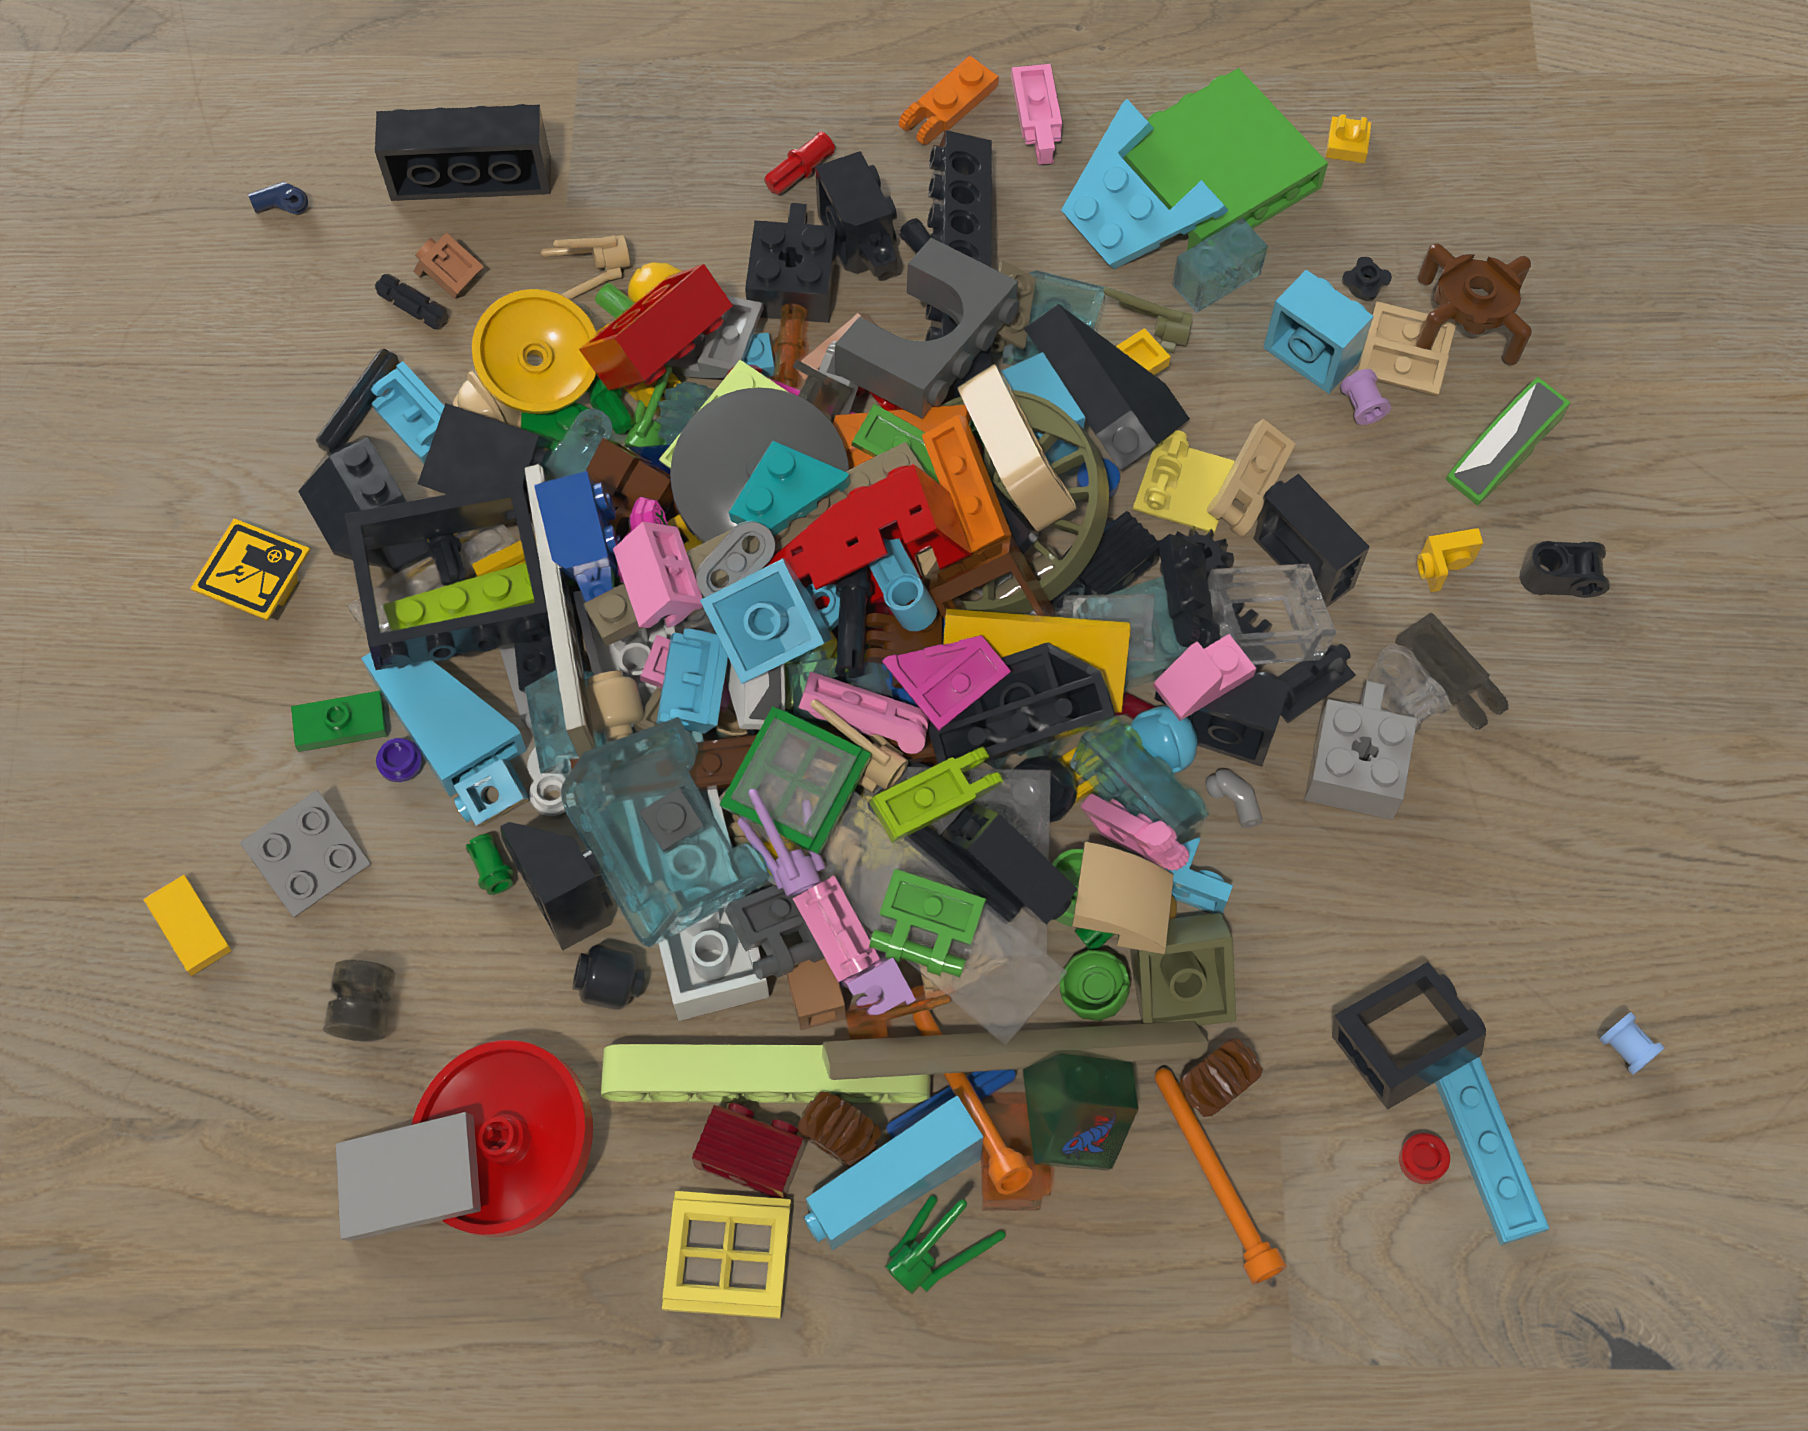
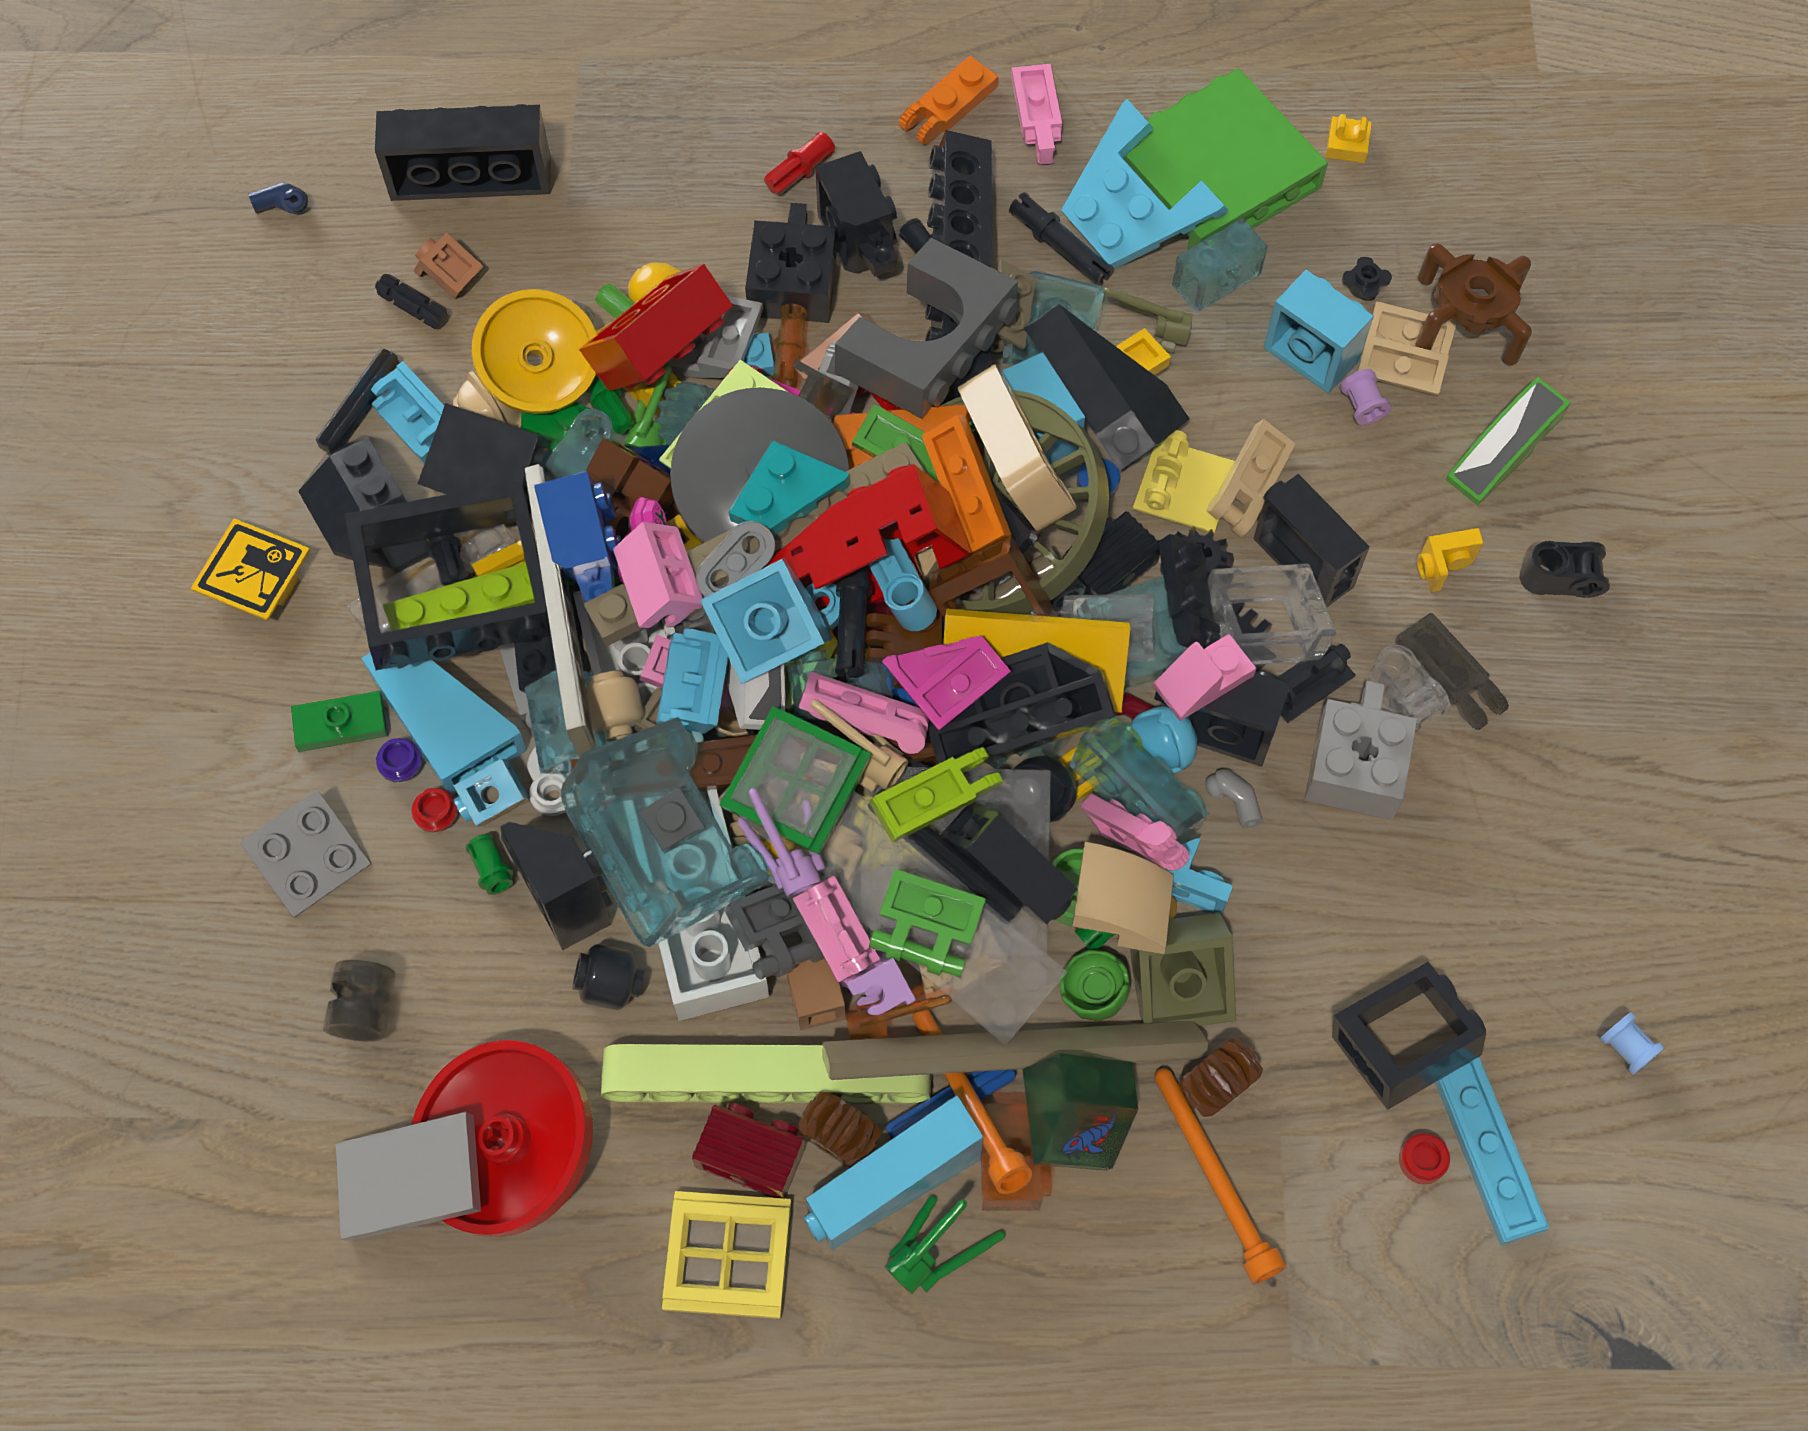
yellow tile [143,875,232,976] -> none
tan plant [540,235,630,300] -> none
none -> red plate [412,788,458,833]
none -> black pin [1009,192,1114,287]

